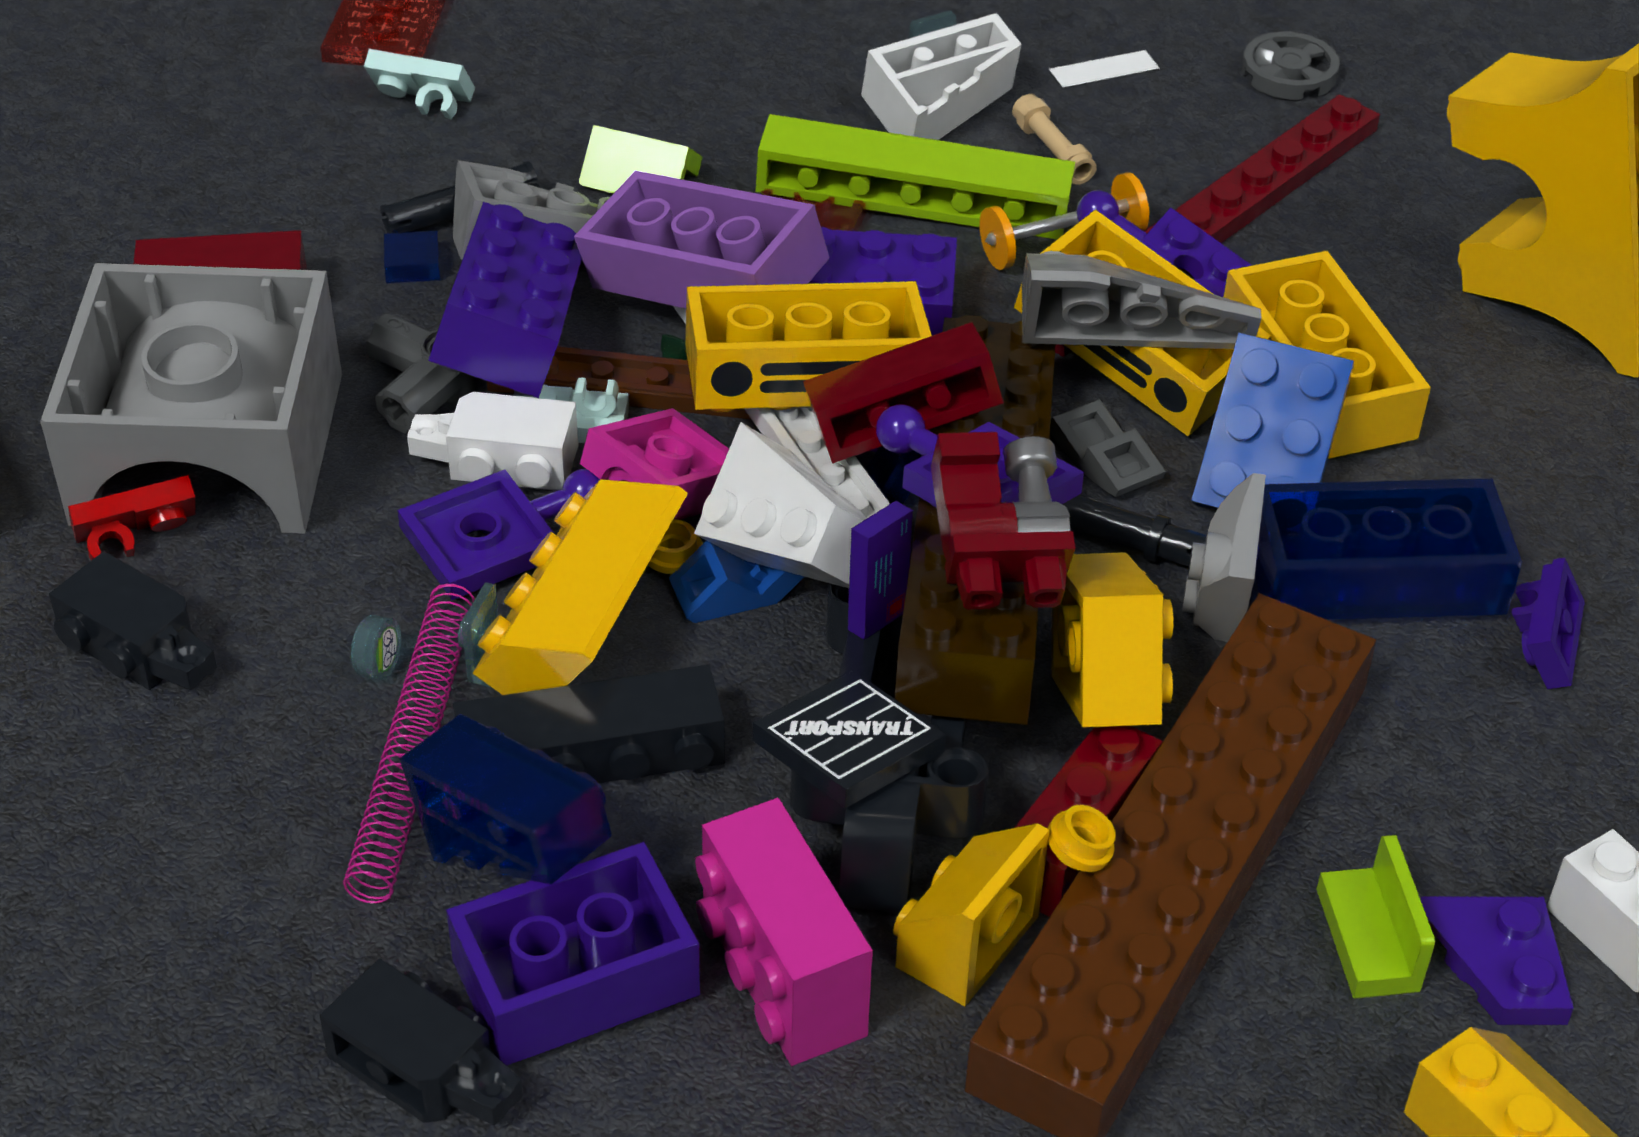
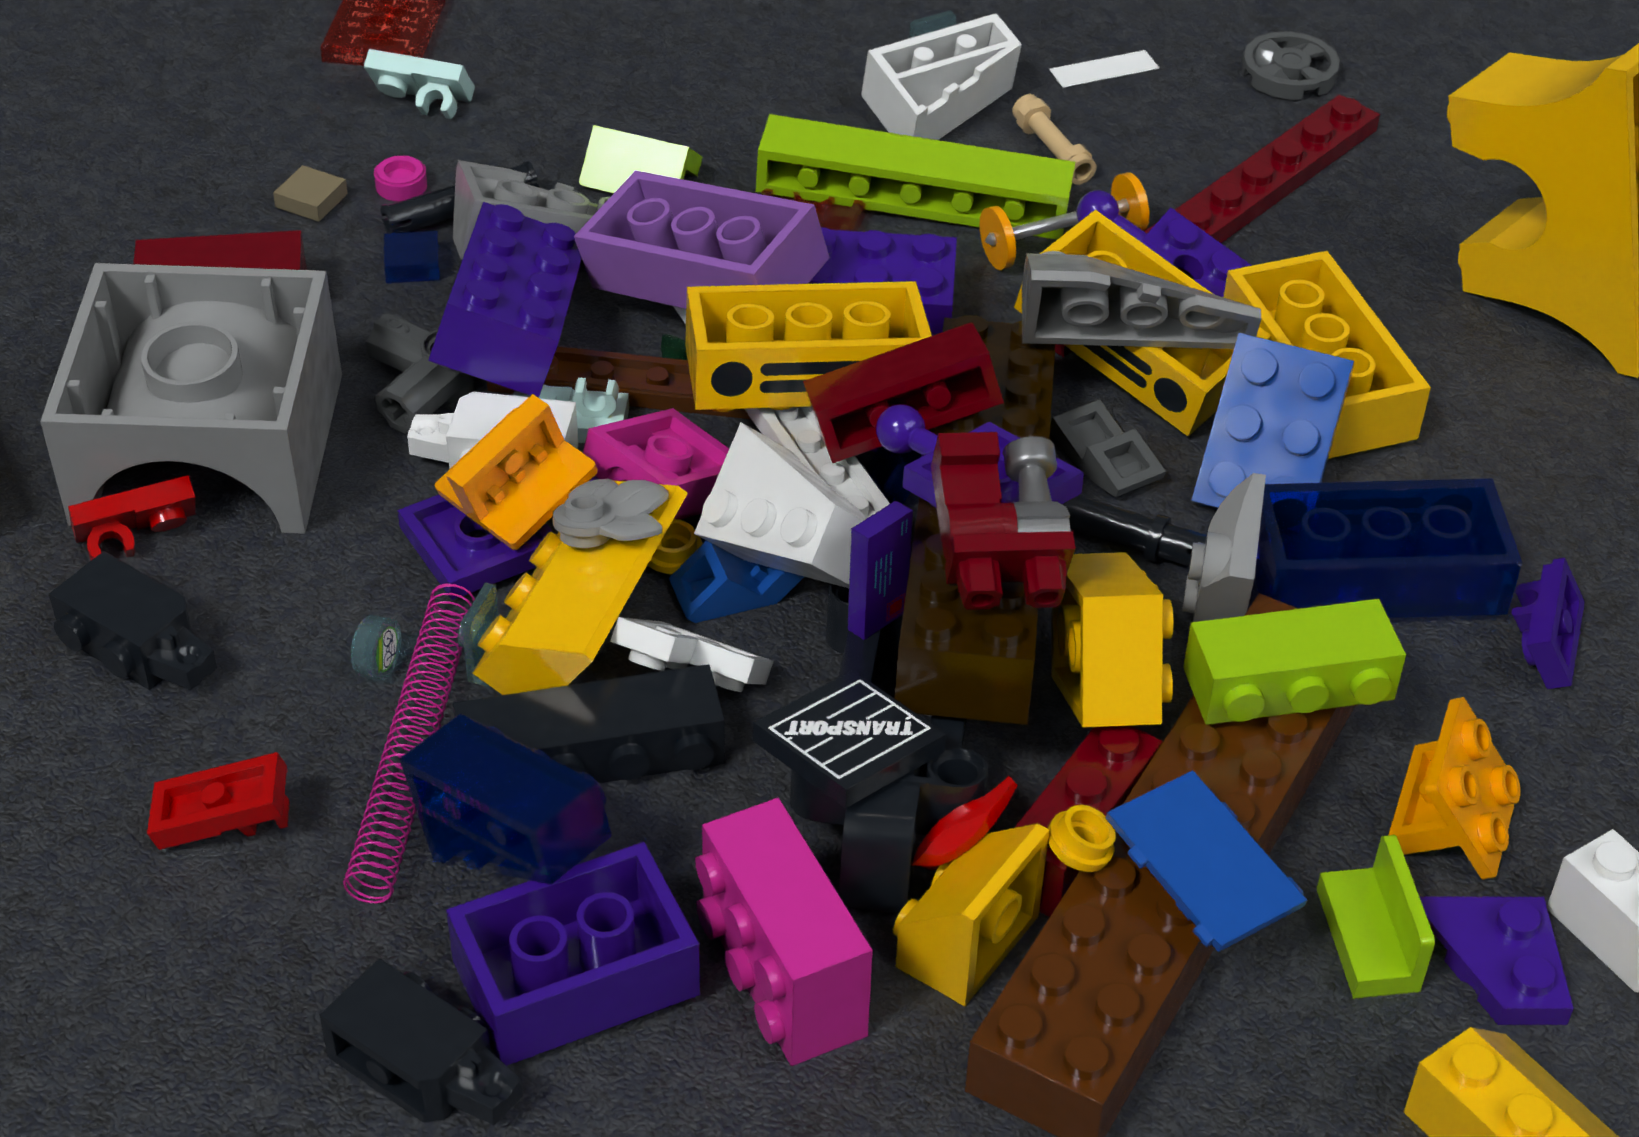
none -> red plate [147,752,290,850]
none -> dark tan tile [273,165,348,222]
none -> dark pink tile [374,156,427,201]
none -> light orange bracket [435,394,598,550]
none -> light grey plate [553,479,669,548]
none -> white plate [610,617,774,692]
none -> red bar [911,776,1018,871]
none -> blue piece [1105,770,1307,952]
none -> lime brick [1183,599,1406,725]
none -> light orange bracket [1388,697,1521,880]

